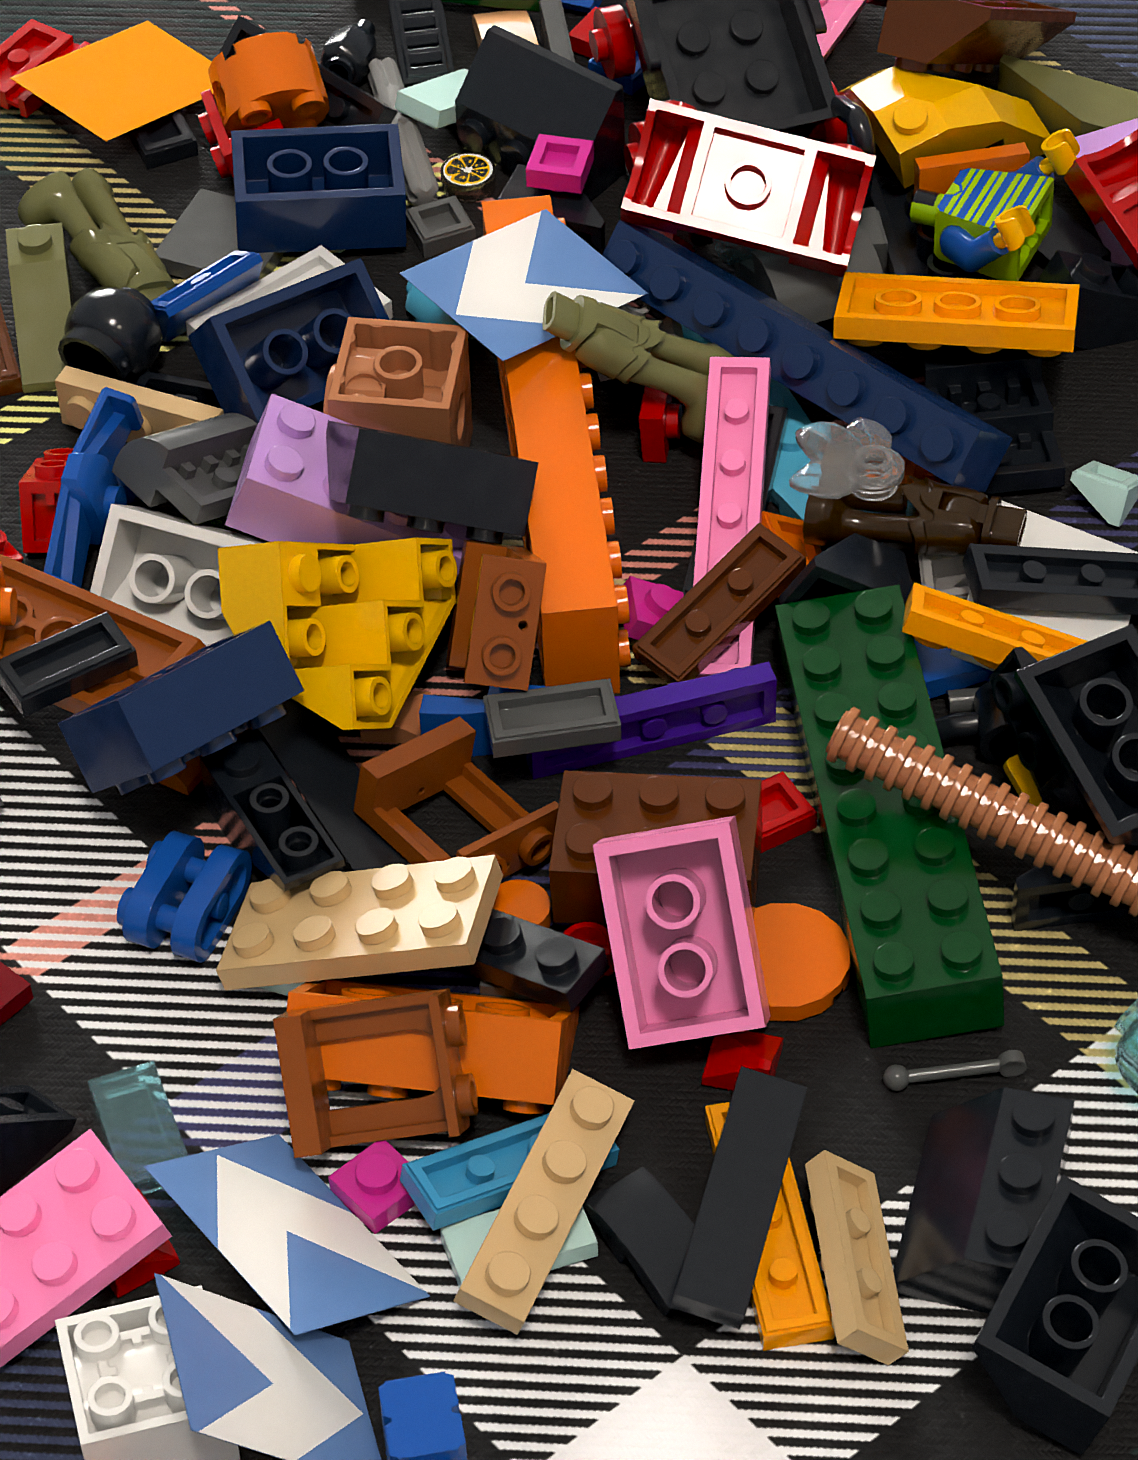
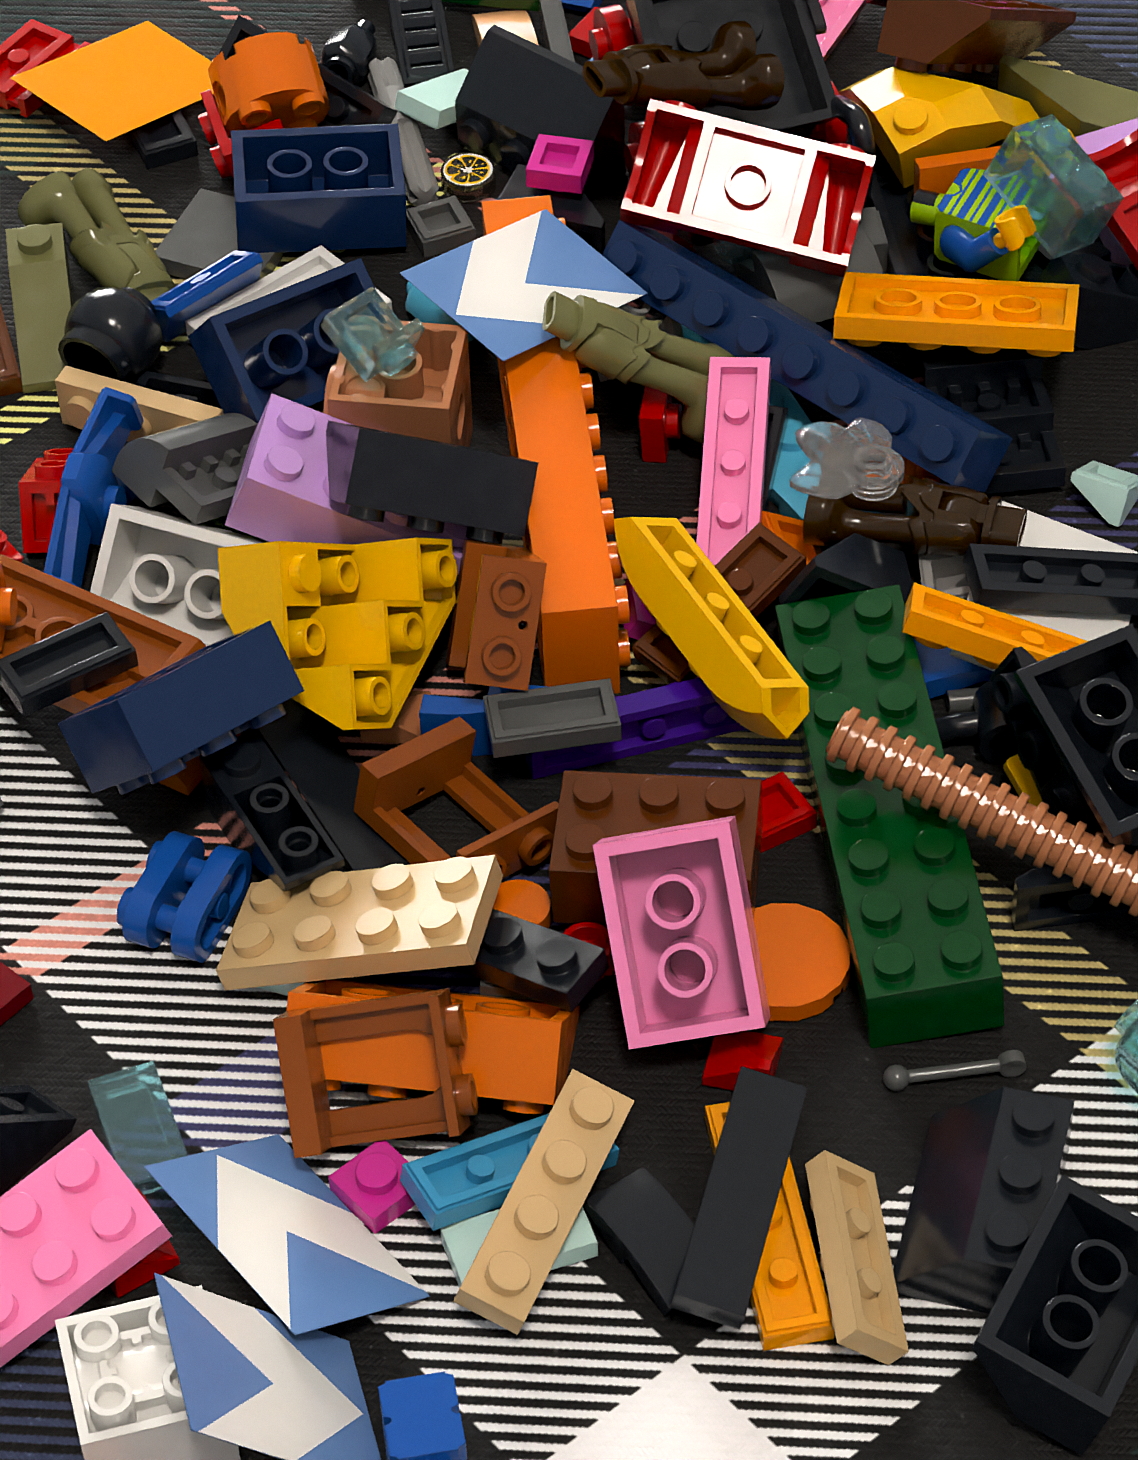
none -> clear light blue bracket [321,286,425,382]
none -> dark brown piece [582,21,785,111]
none -> yellow brick [614,517,810,739]
none -> clear light blue brick [983,114,1124,259]

